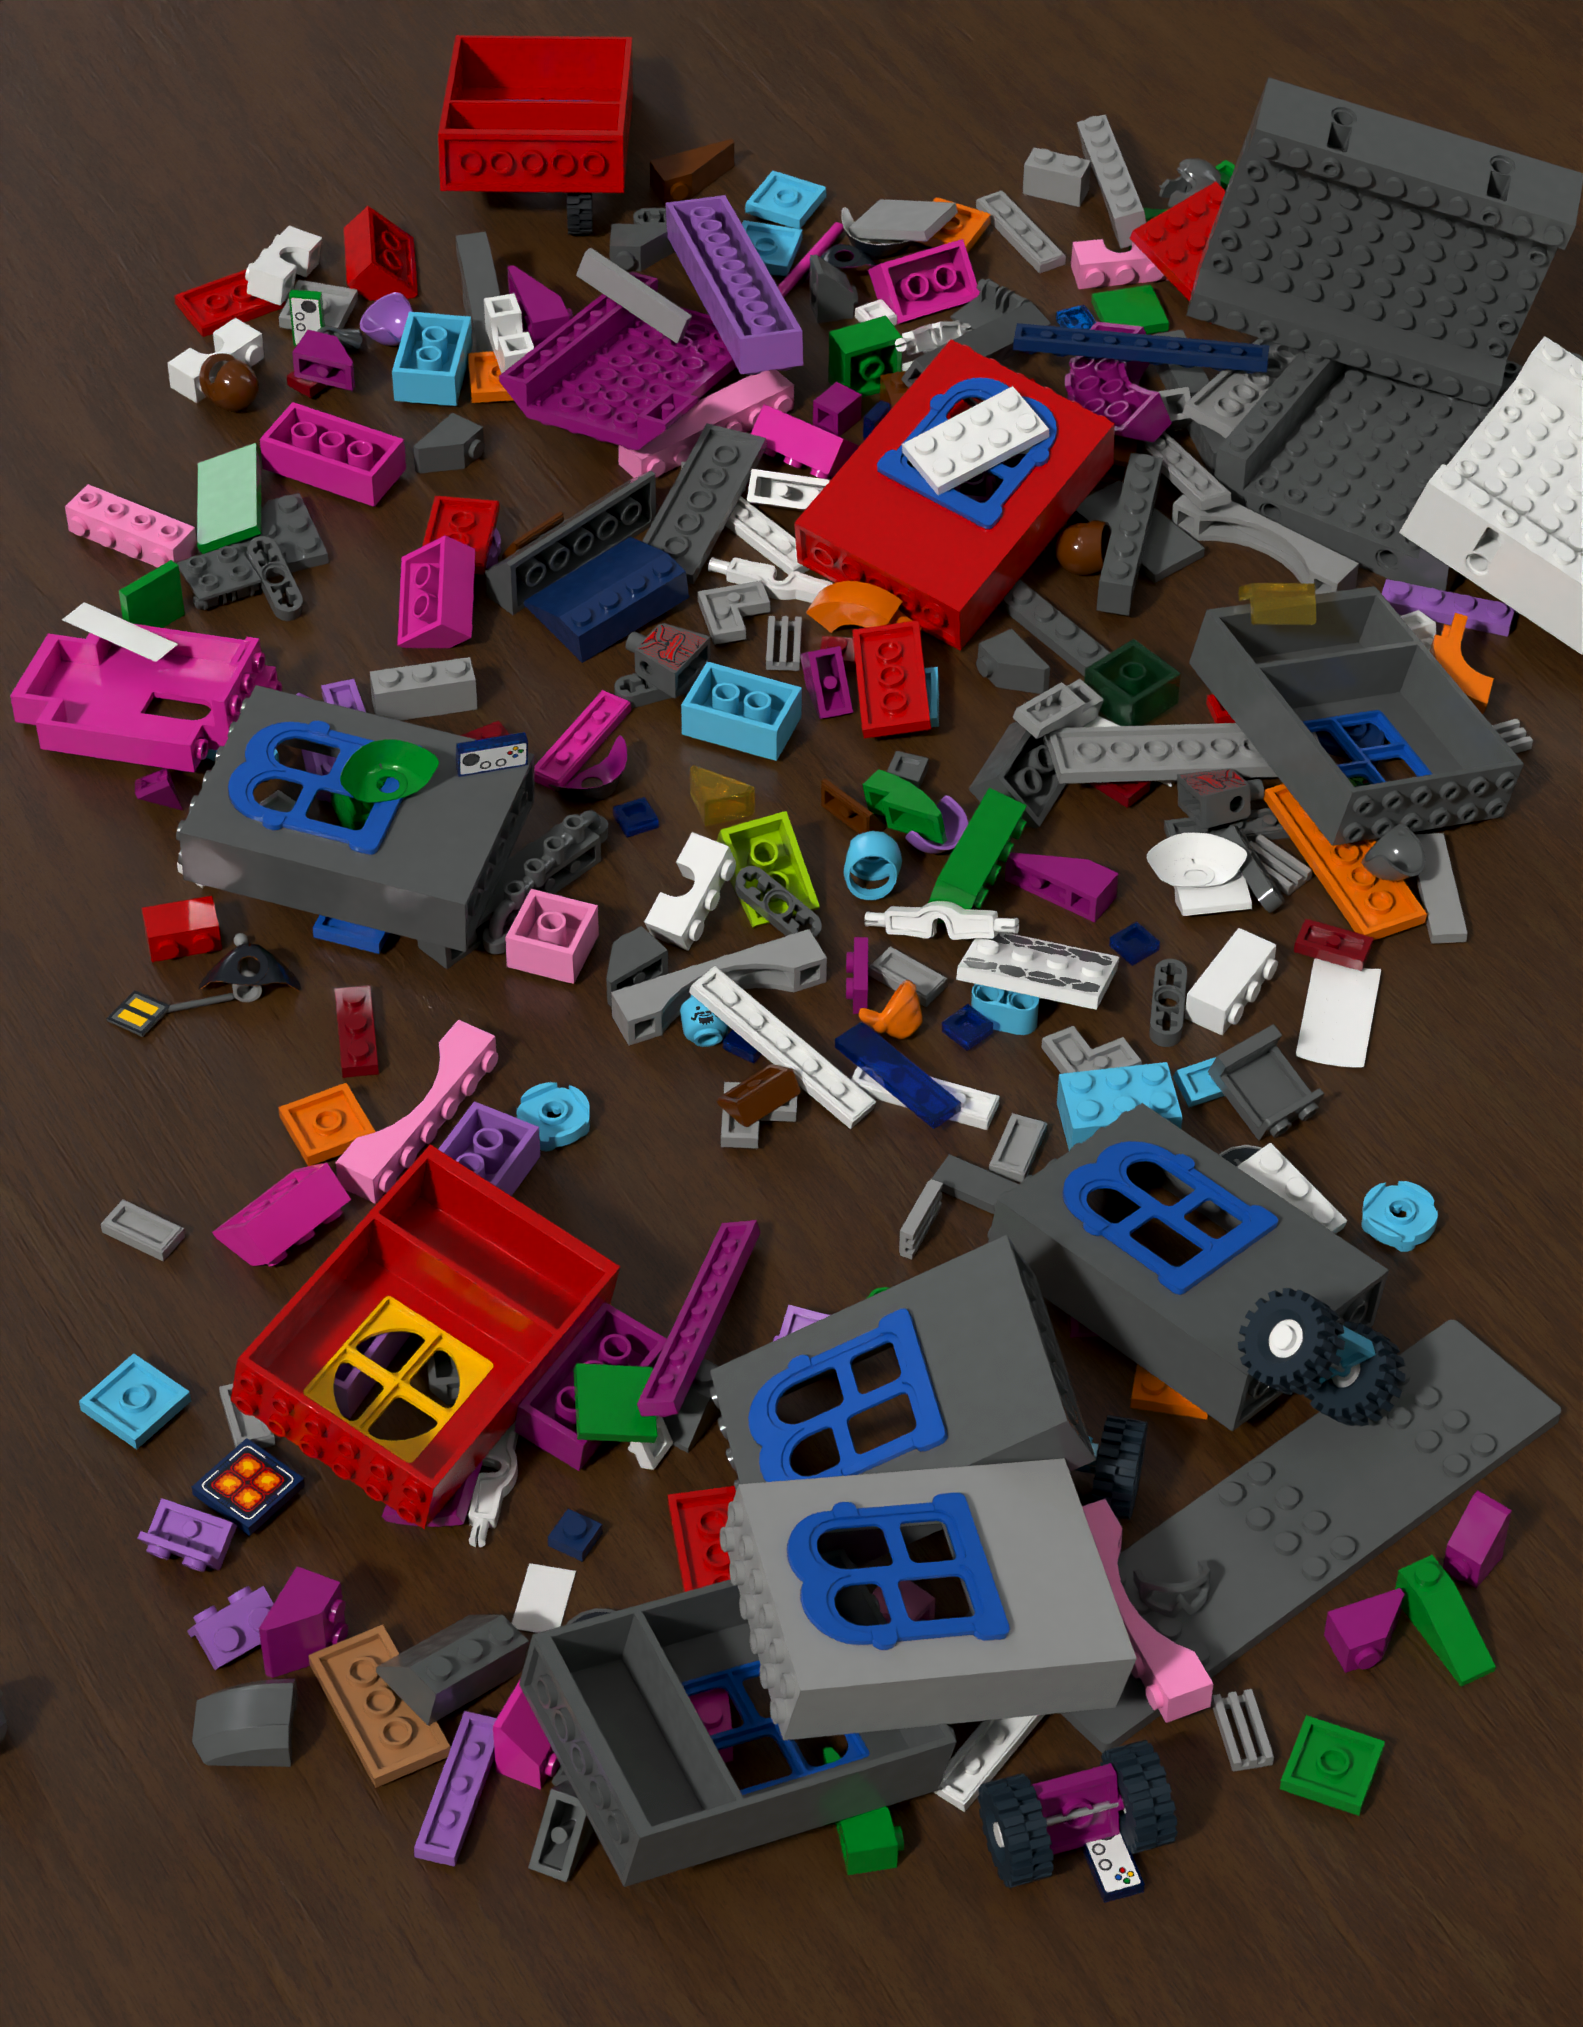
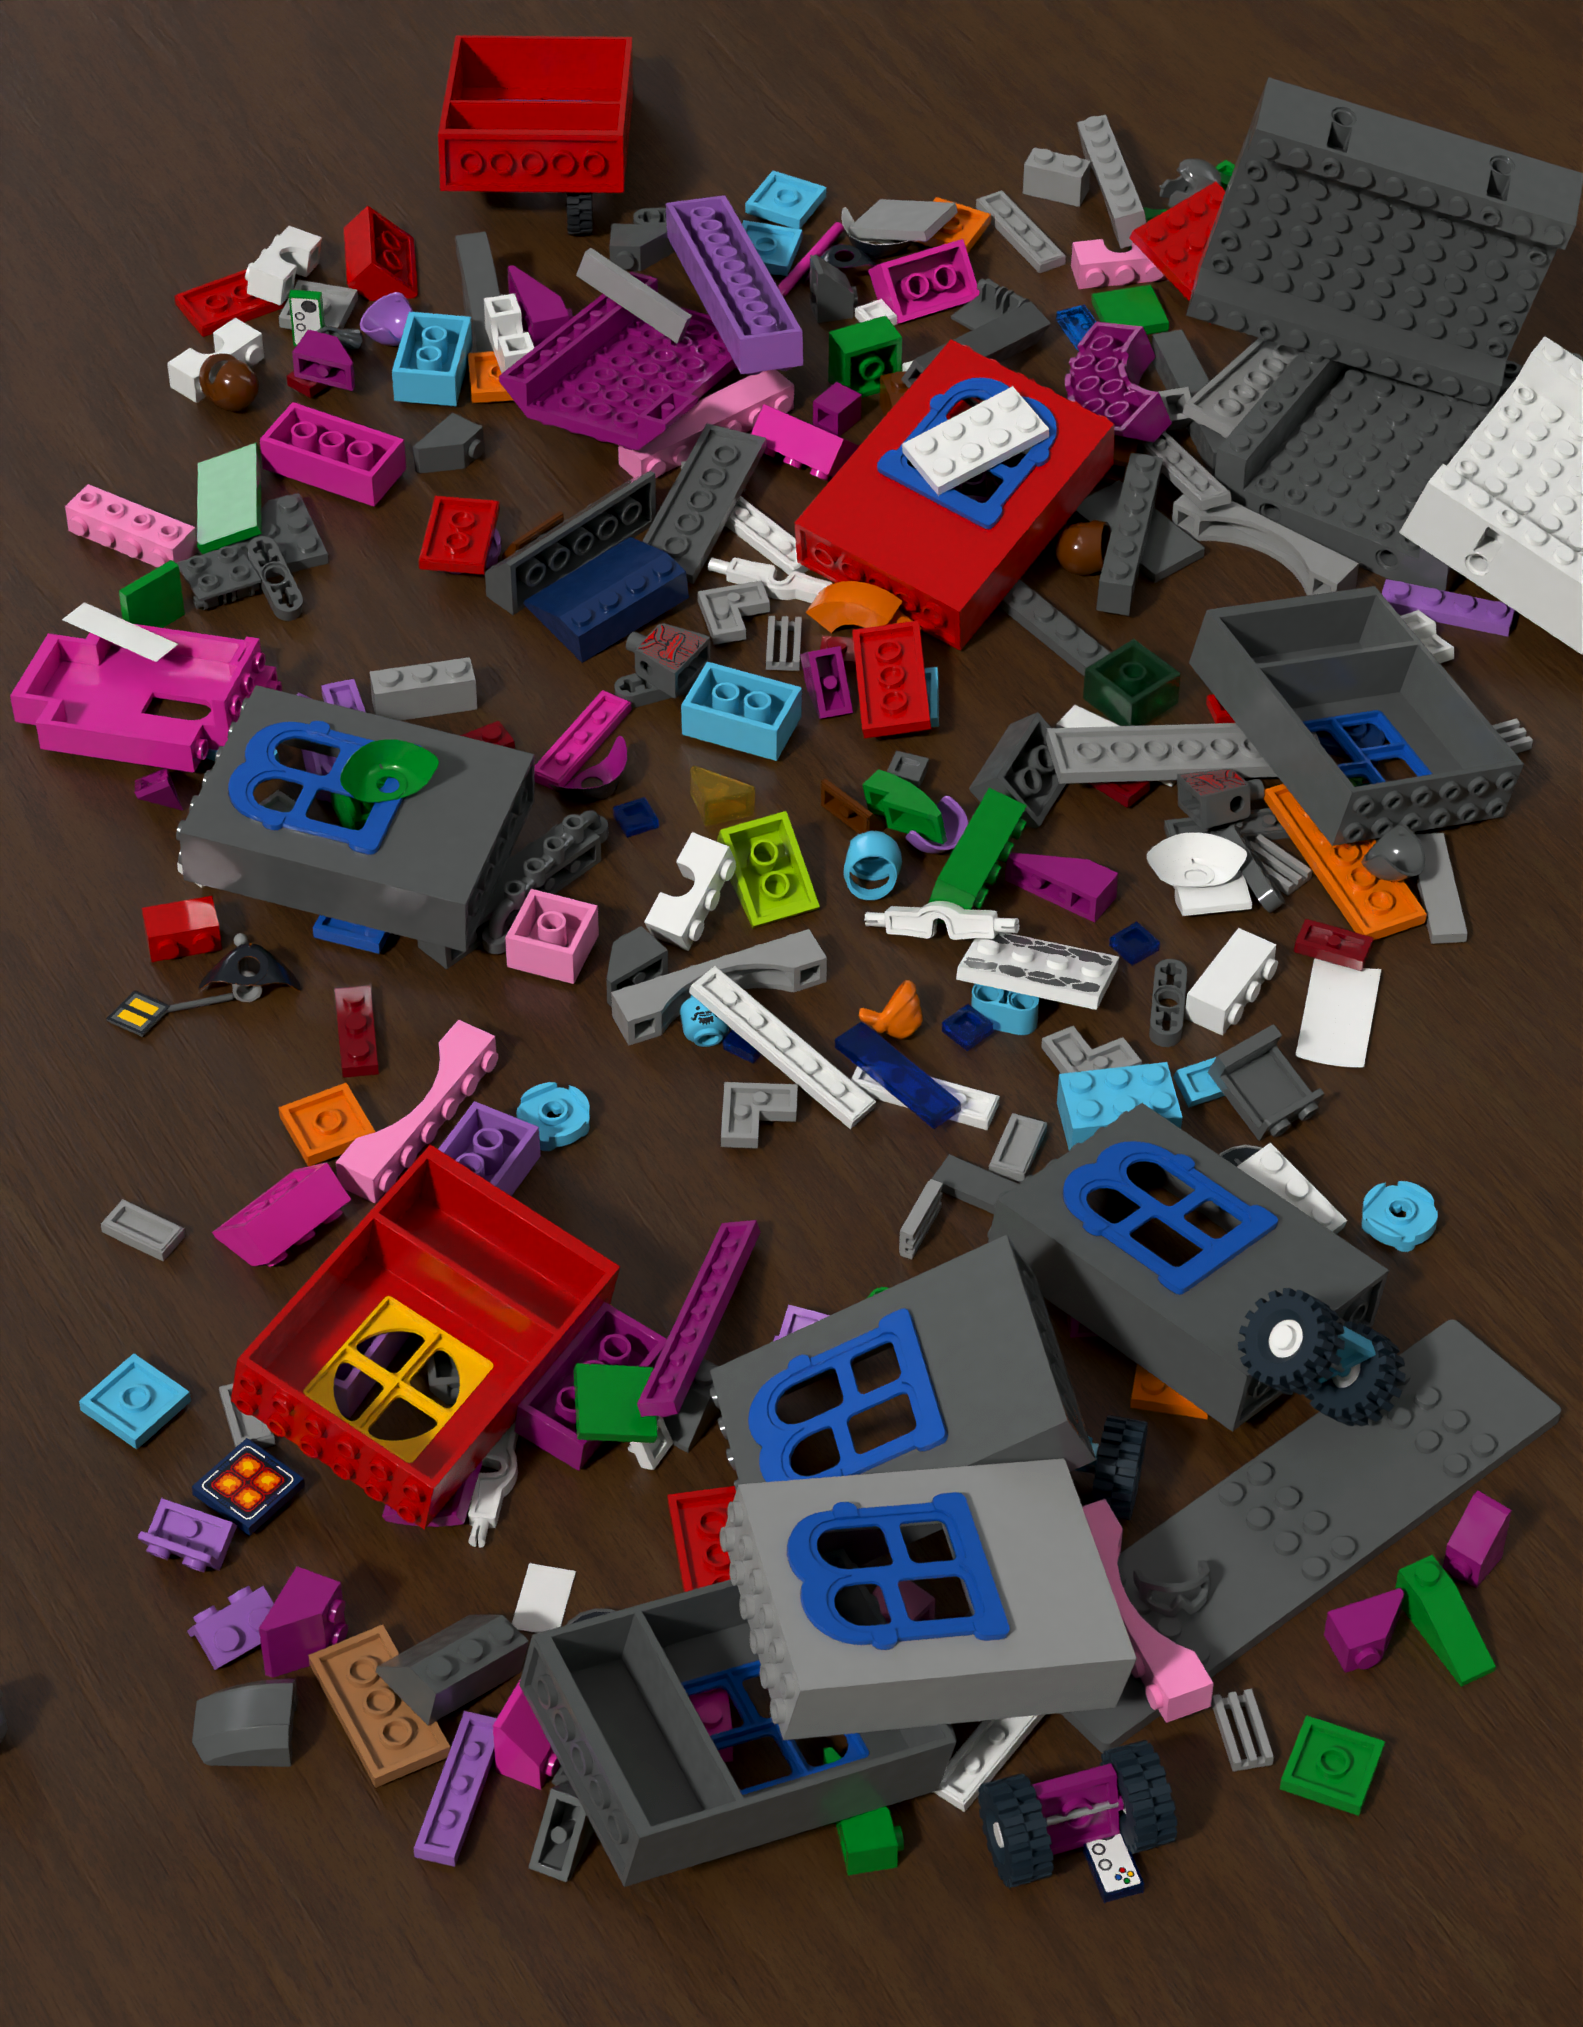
dark pink slope [397,535,475,648] -> none
tile [456,732,528,777] -> none
dark blue plate [548,1509,603,1562] -> none
reddish brown slope [650,139,735,205] -> none
reddish brown slope [716,1064,800,1127] -> none
dark grey beam [735,866,822,941] -> none
white brick [747,469,830,511] -> none
magenta plate [846,937,868,1014] -> none
clear blue tile [863,400,890,440] -> none
light grey tile [869,947,948,1007] -> none
white piece [895,320,972,355] -> none
dark grey slope [976,629,1050,694] -> none
dark blue plate [1013,323,1269,374] -> none
light grey slope [1013,679,1104,739] -> none
clear yellow panel [1239,583,1316,625] -> none
orange arch [1430,613,1494,714] -> none

